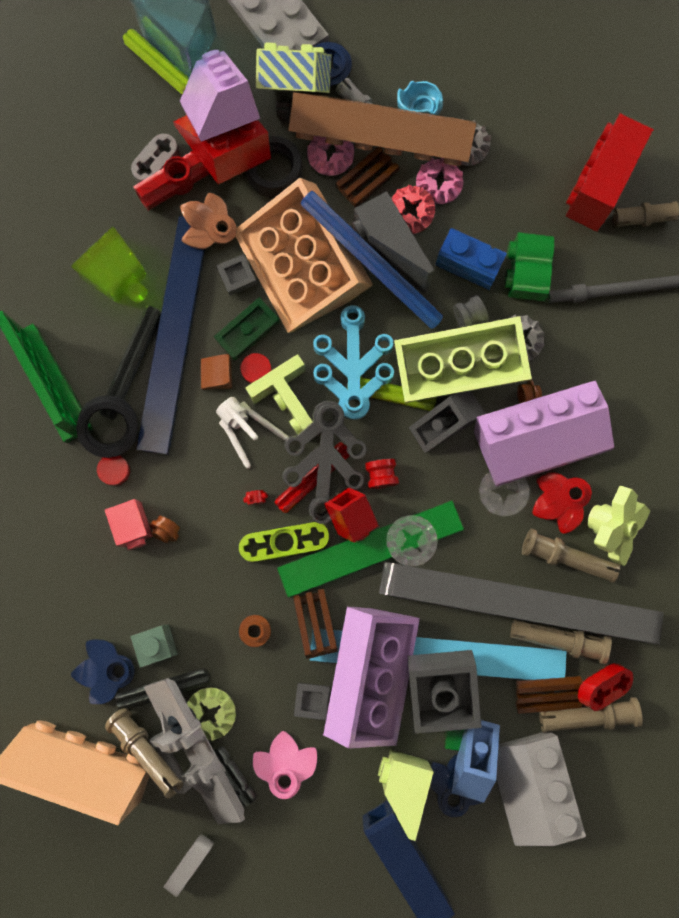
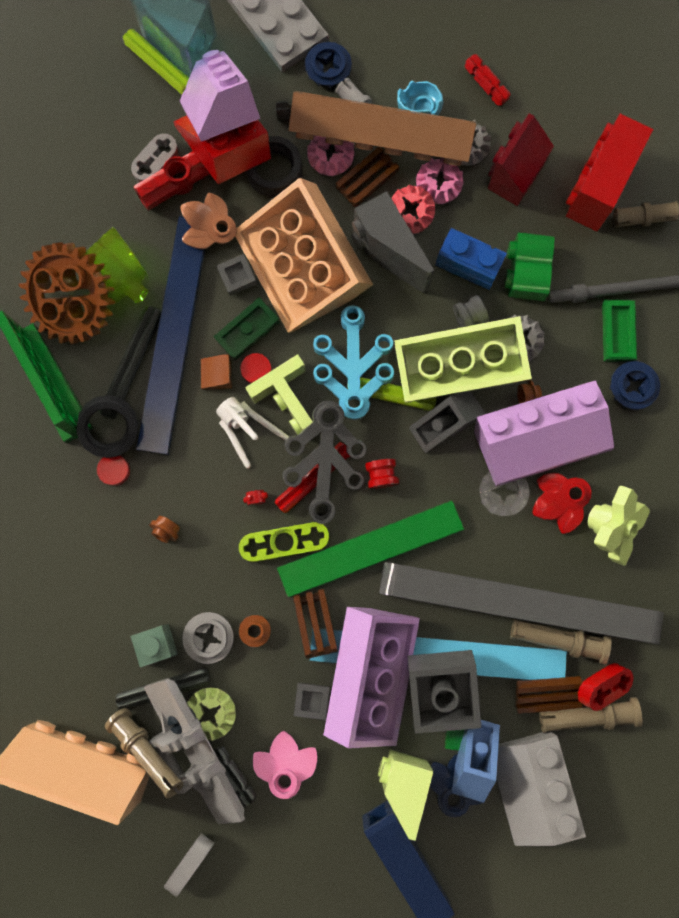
dark blue plate [71,639,135,704] -> none
coral brick [105,499,153,550] -> none
container [256,42,331,93] -> none
blue axle [300,191,443,329] -> none
red brick [324,488,379,543] -> none
clear gear [387,515,437,566] -> none
dark tan pin [522,528,620,583] -> none
none -> dark orange gear [19,242,115,344]
none -> light grey gear [183,612,234,664]
none -> red axle [465,54,511,106]
none -> dark red slope [487,113,554,207]
none -> green tile [602,300,637,362]
none -> dark blue gear [609,361,660,411]

